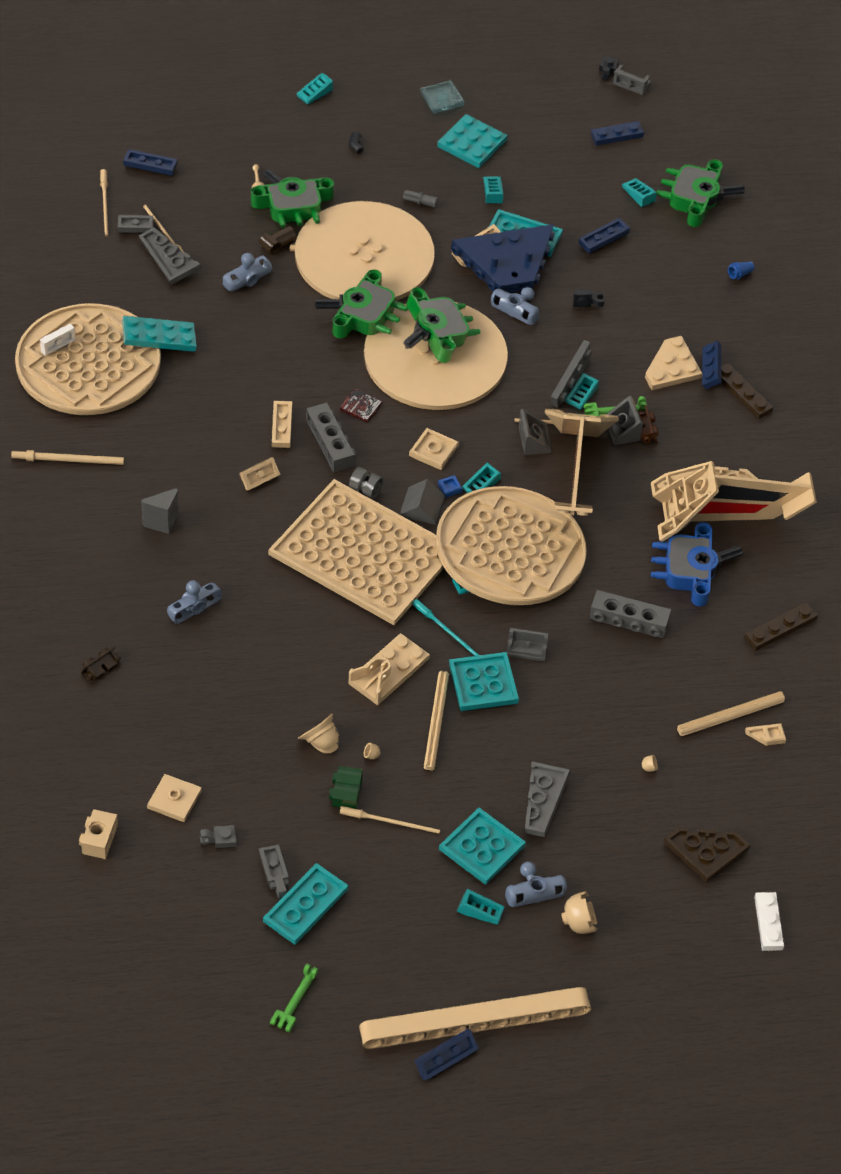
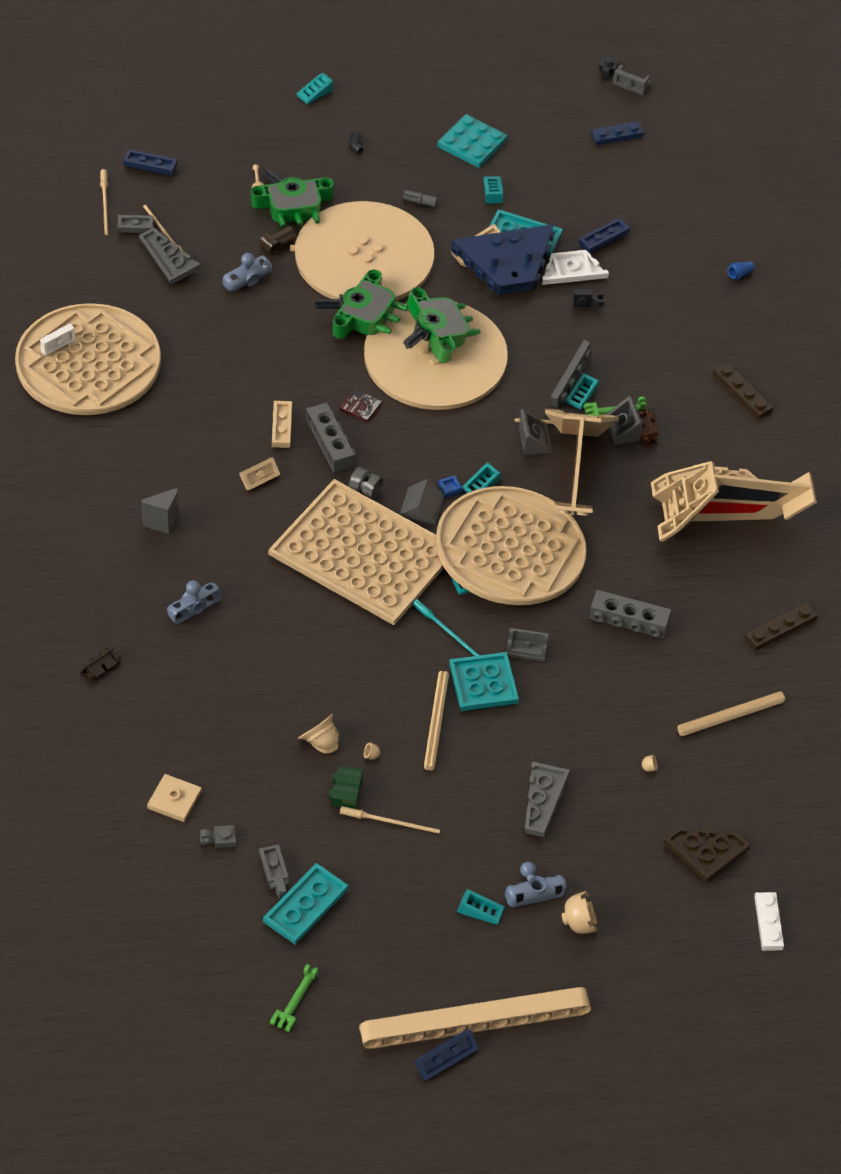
tan bar [11,450,124,465] -> none
tan brick [79,809,118,859] -> none
teal plate [122,316,197,352] -> none
tan plate [348,633,430,705] -> none
tan tile [409,428,459,470] -> none
clear light blue plate [420,80,464,114] -> none
teal plate [439,808,526,885] -> none
sand blue piece [491,287,540,325] -> none
teal slope [622,178,657,207] -> none
tan plate [645,336,702,390] -> none
piece [651,522,743,607] -> none
piece [656,159,745,227] -> none
dark blue plate [702,340,721,389] -> none
tan tile [745,723,786,746] -> none
none -> white wing [542,250,609,285]

